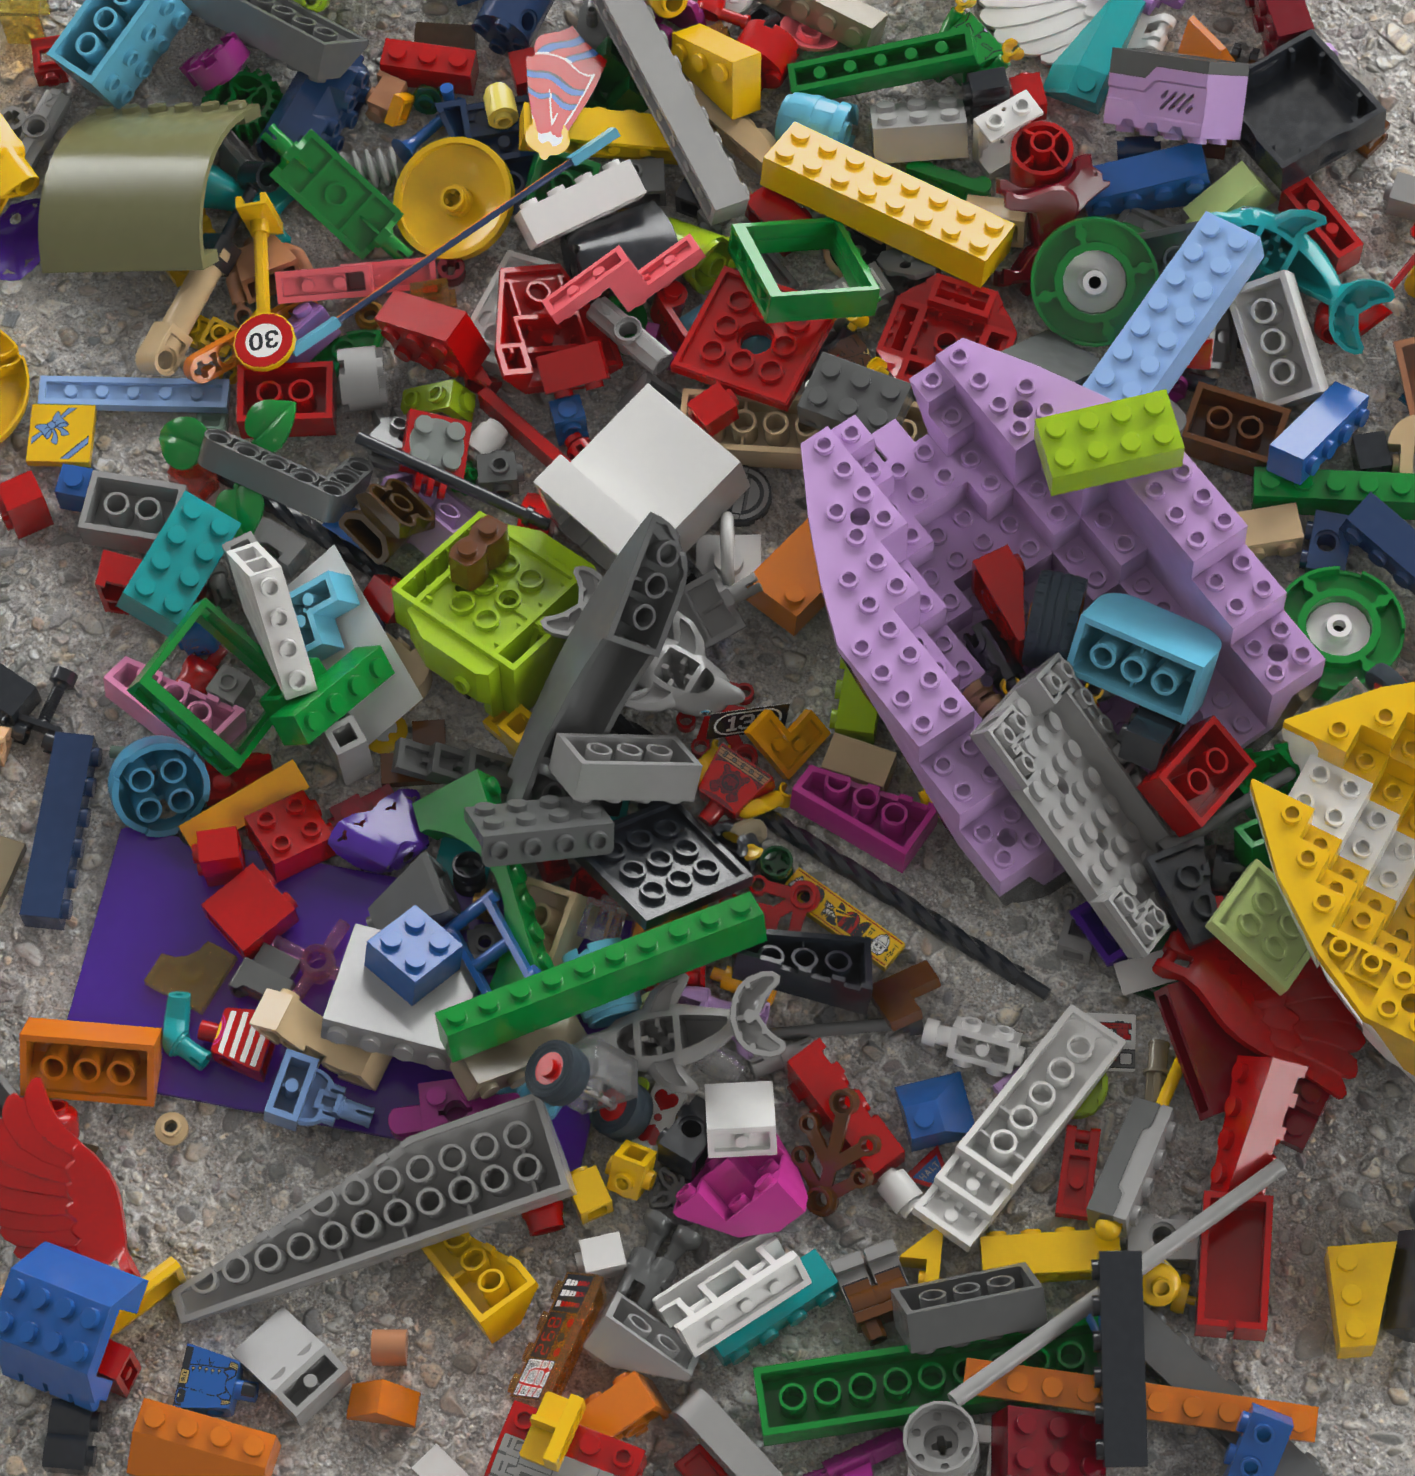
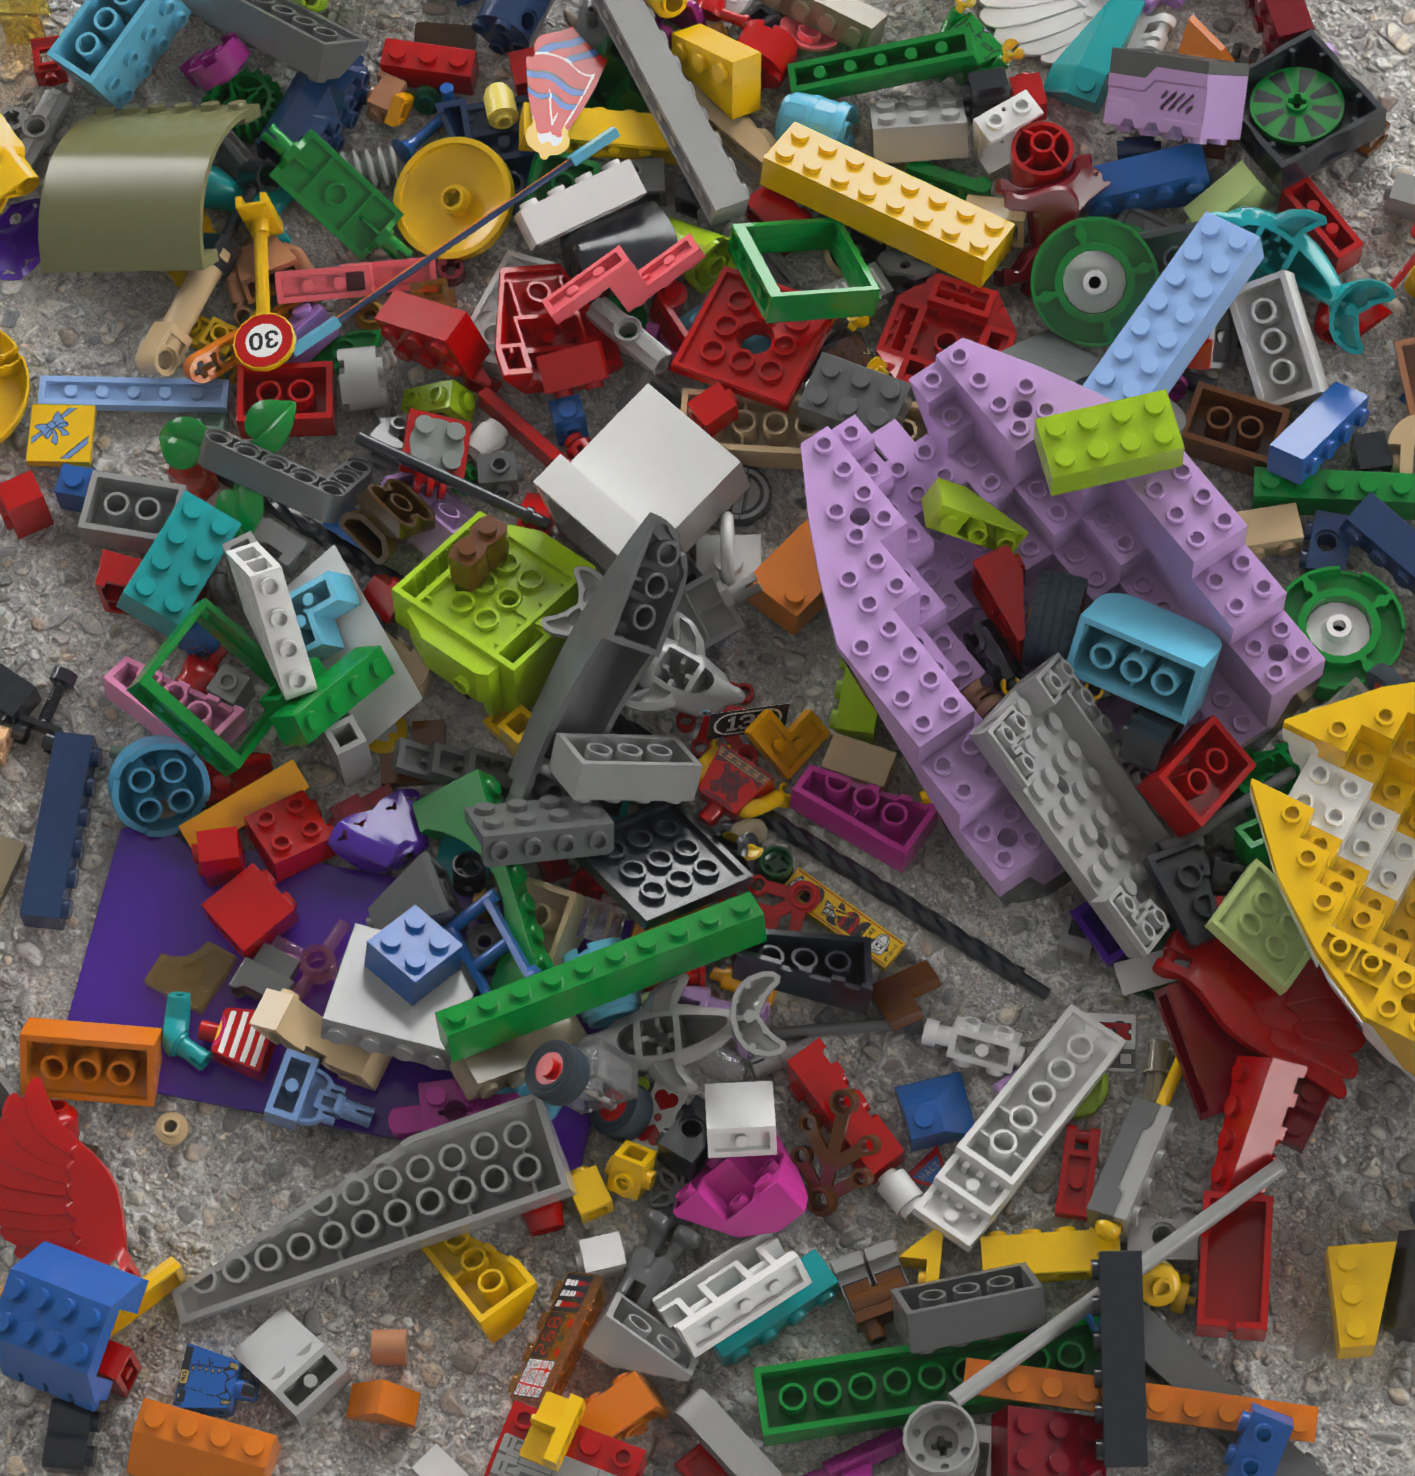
none -> lime slope [921,477,1028,553]
none -> green piece [1250,67,1345,146]

